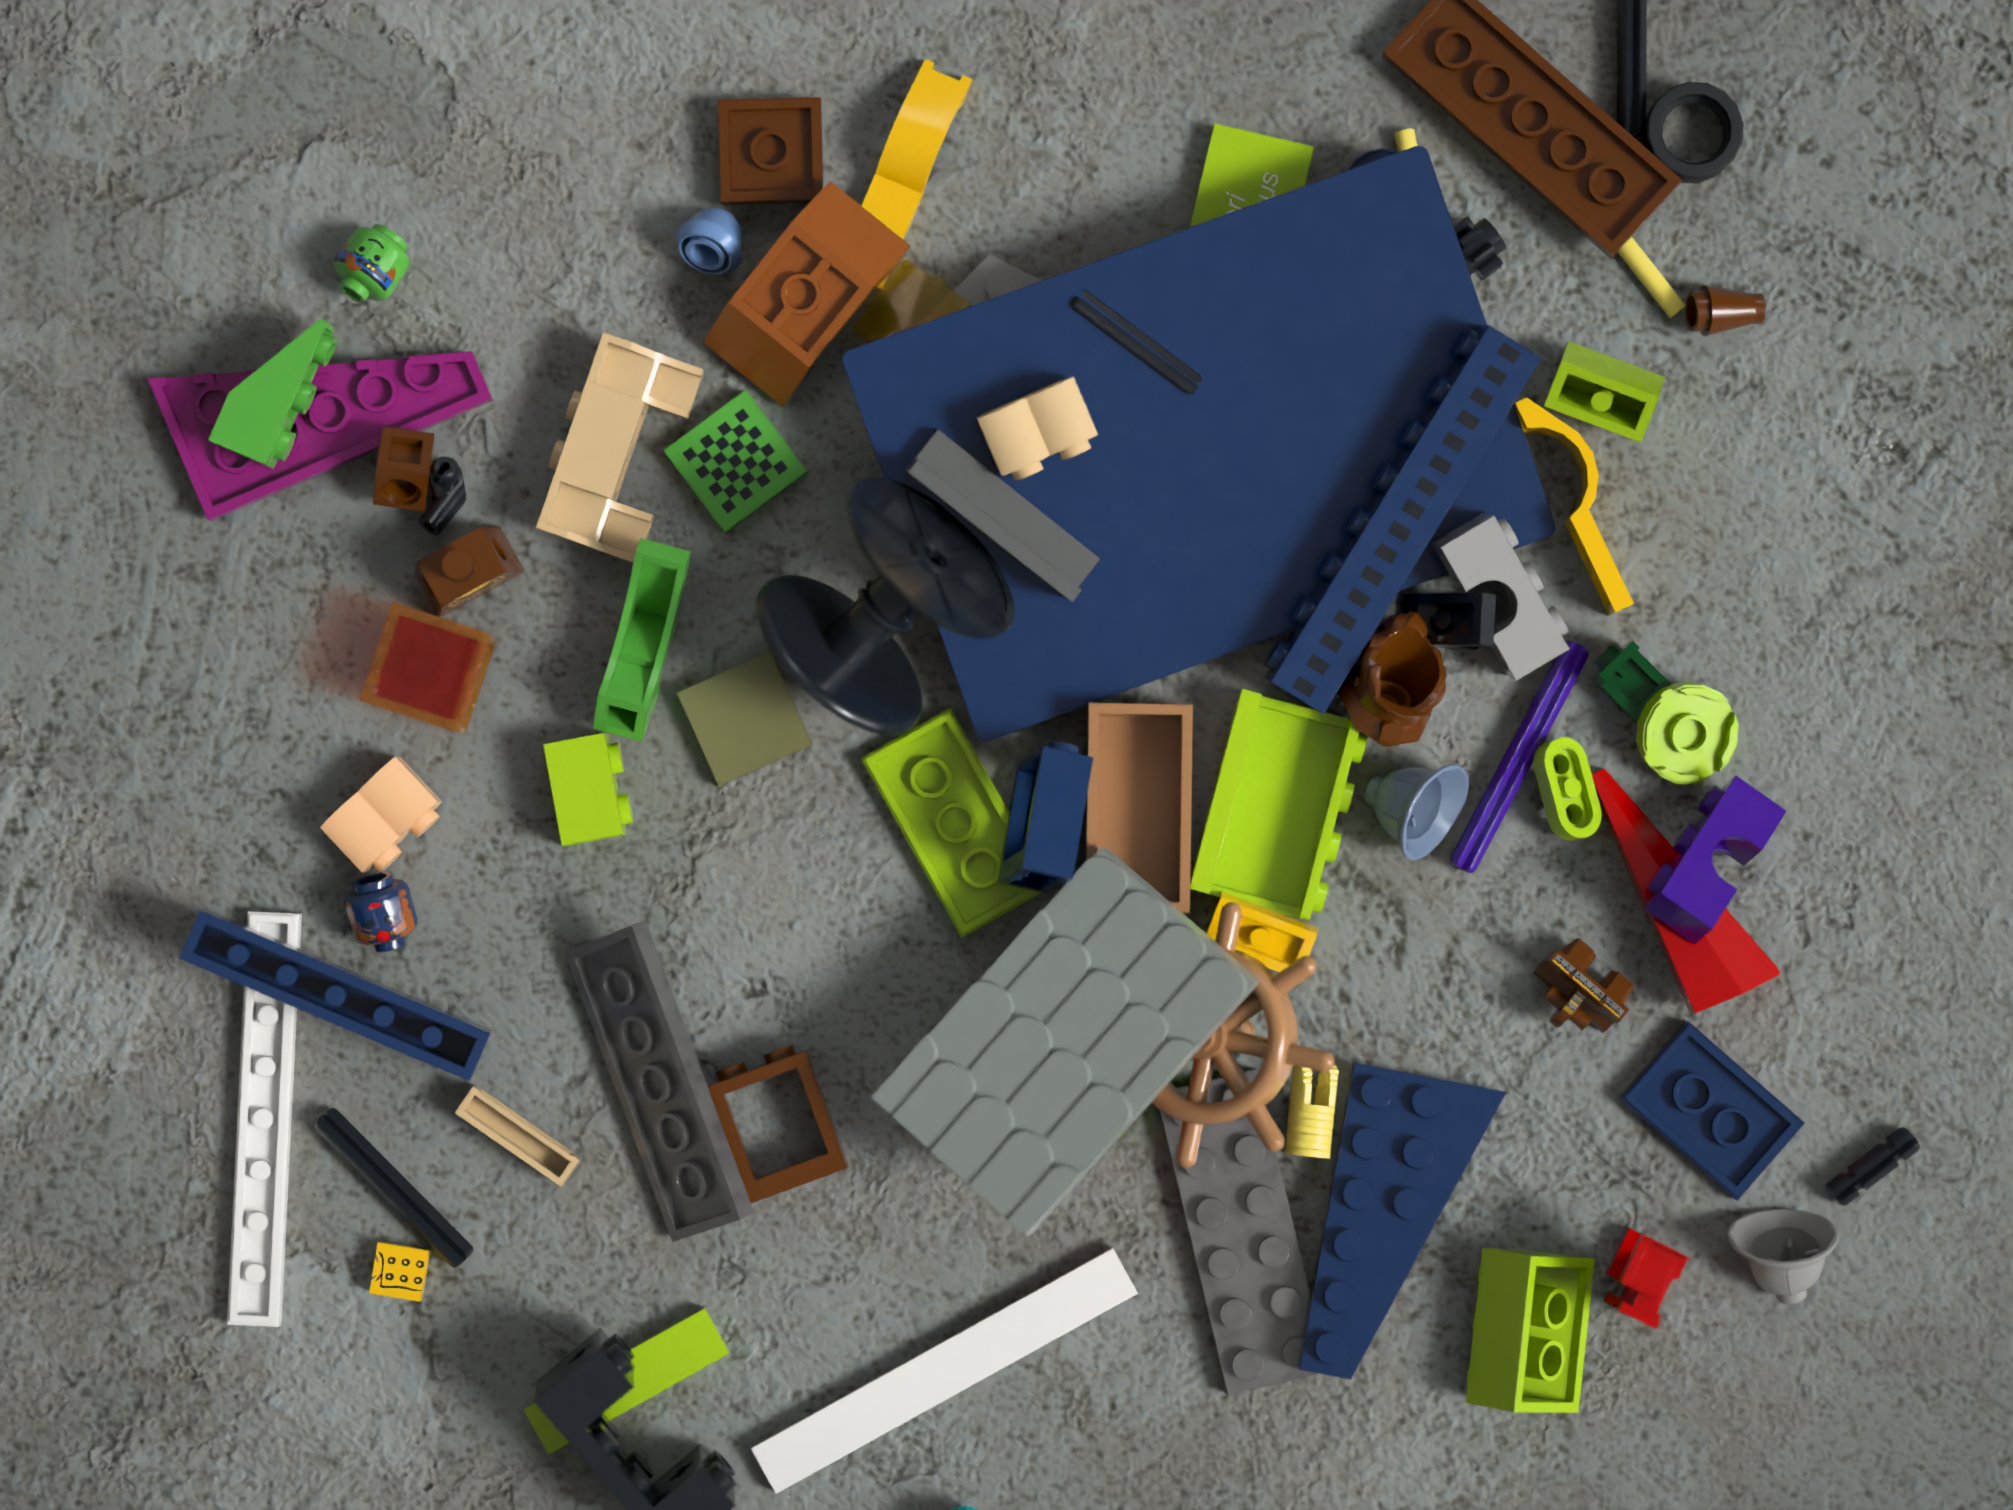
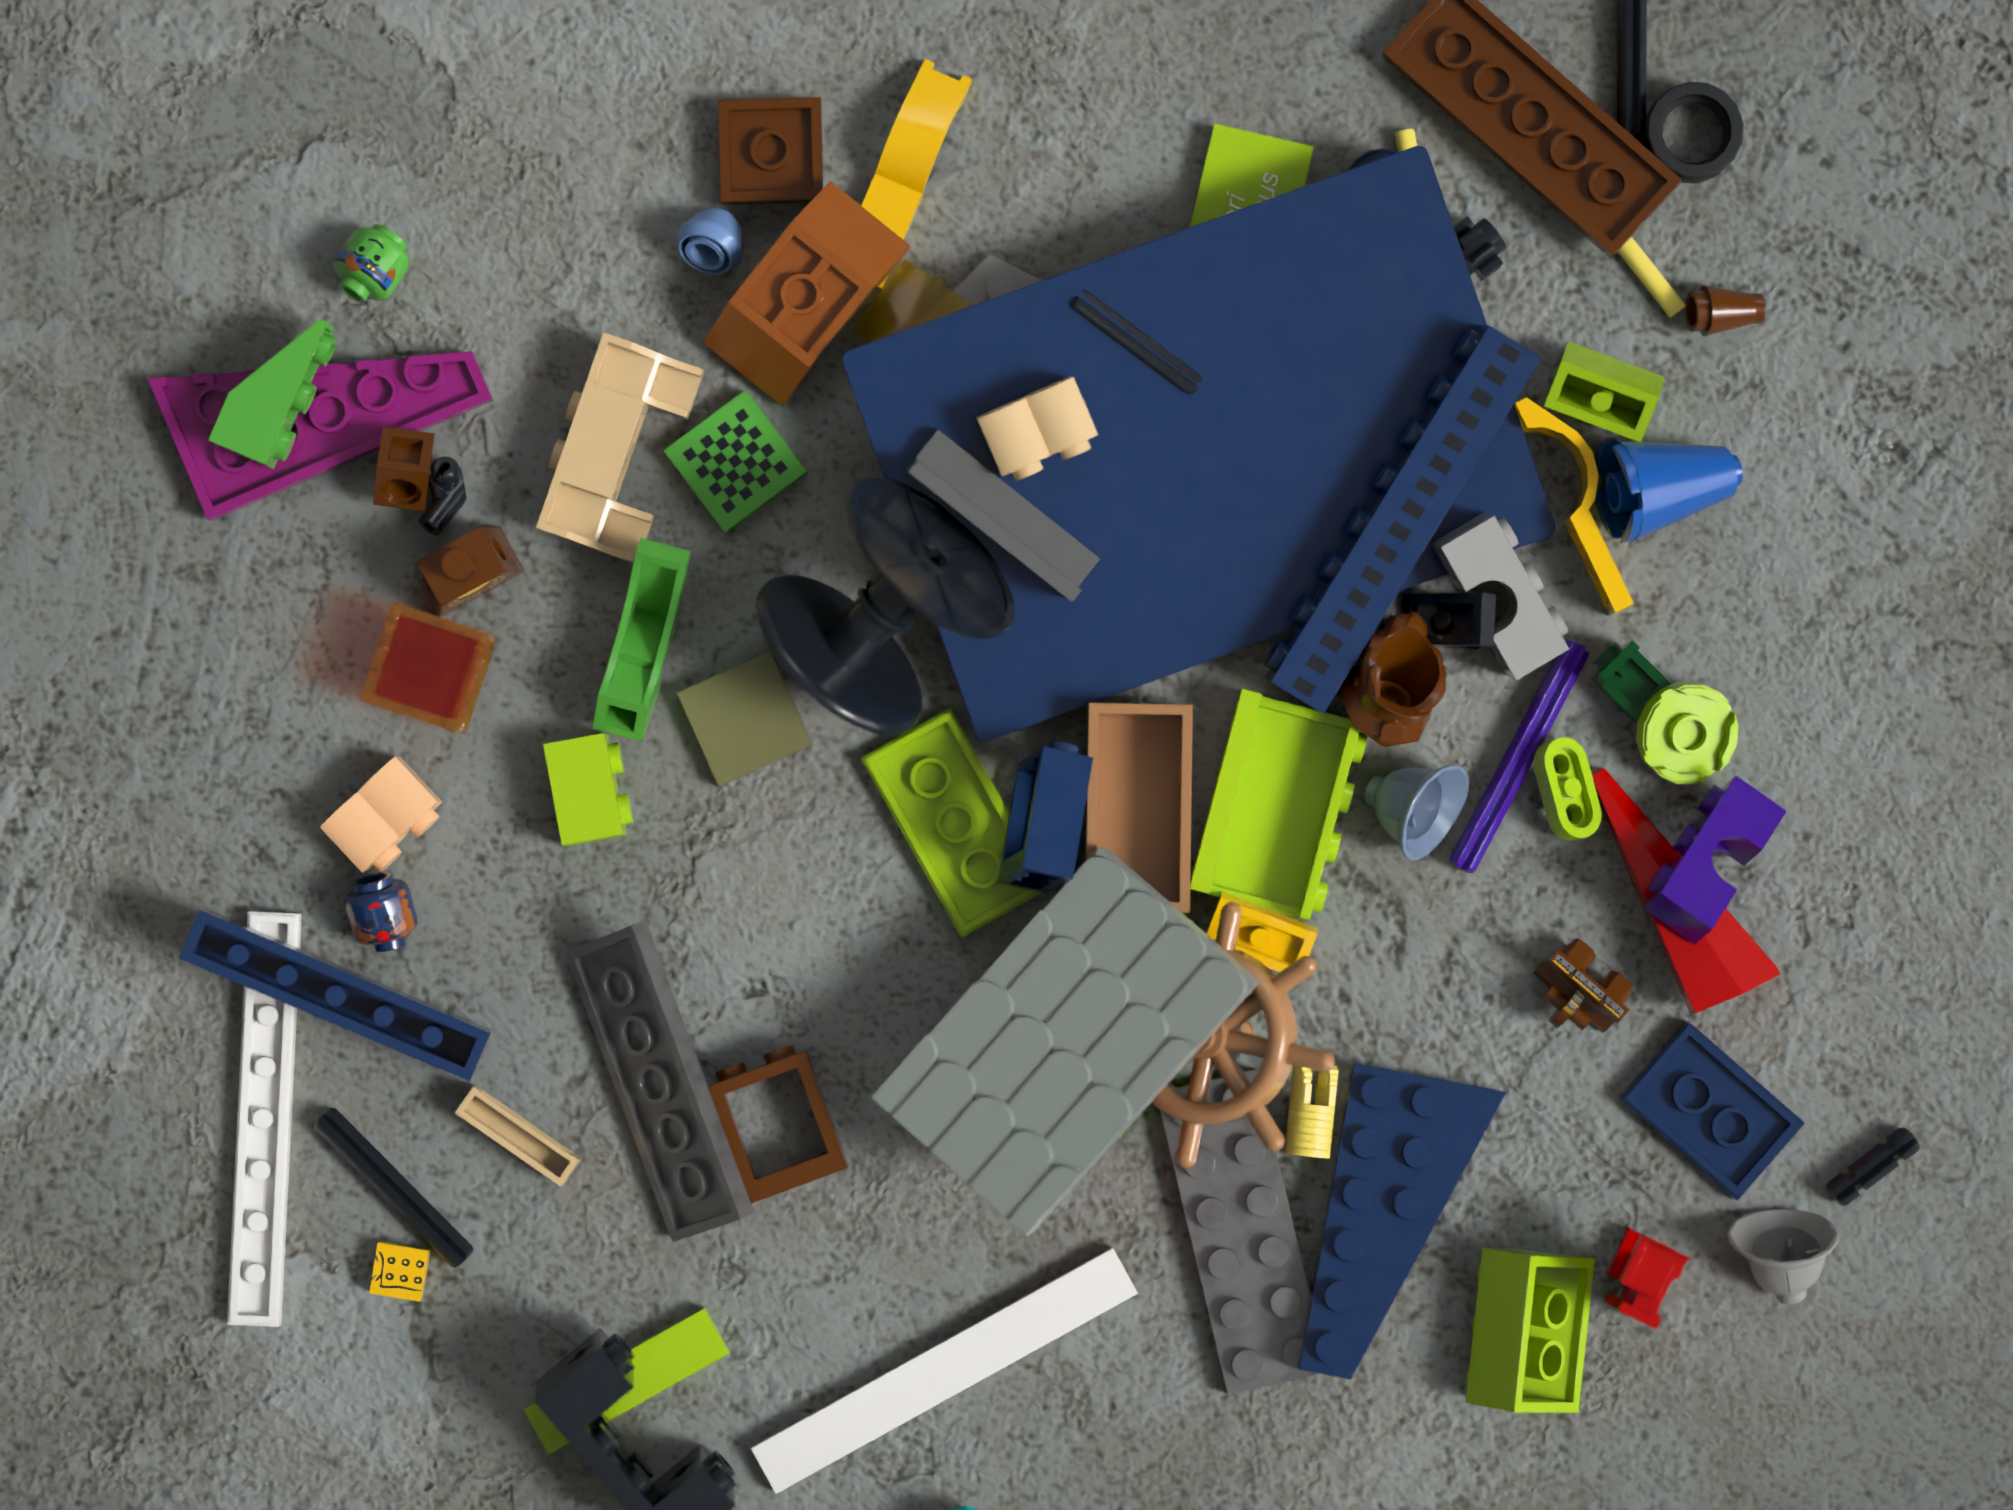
none -> blue cone [1594,440,1743,543]

